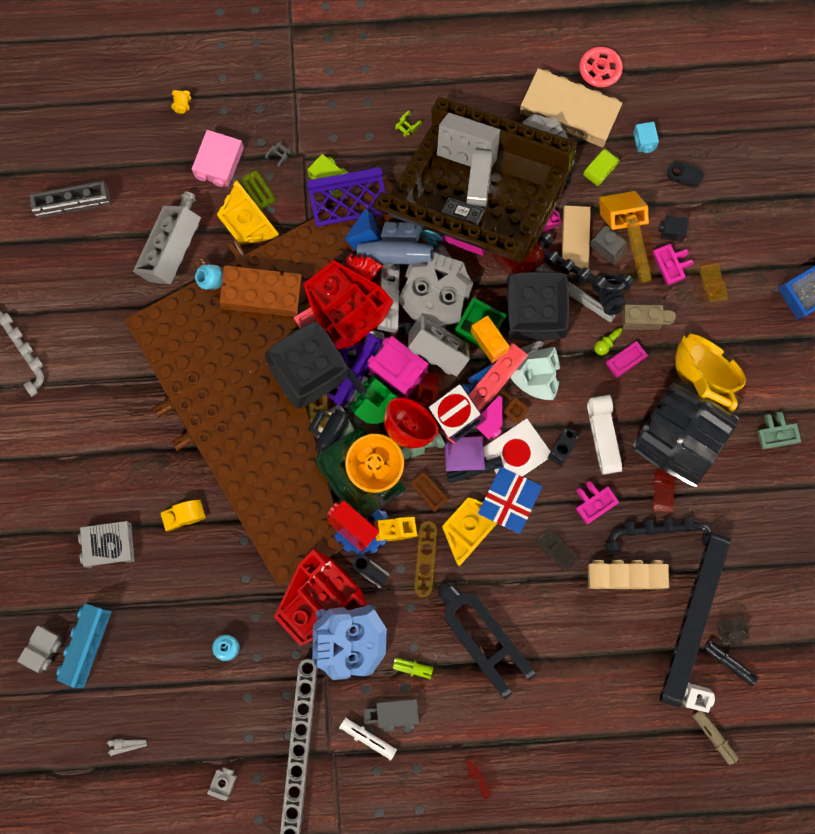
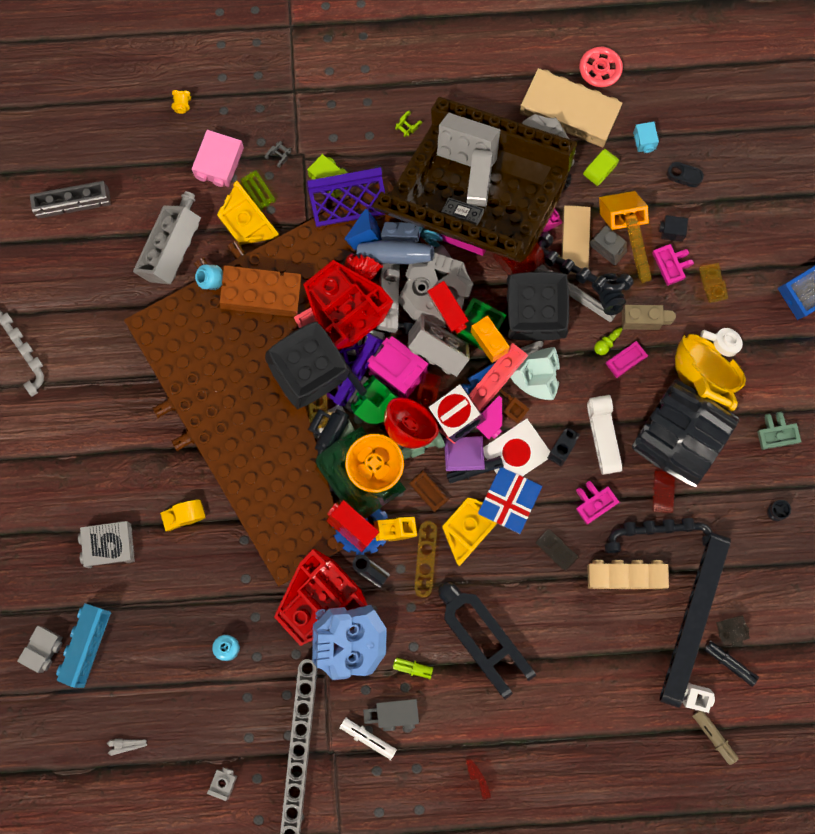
none -> red brick [427,281,469,334]
none -> white piece [700,328,743,357]
none -> black wheel [767,500,791,522]

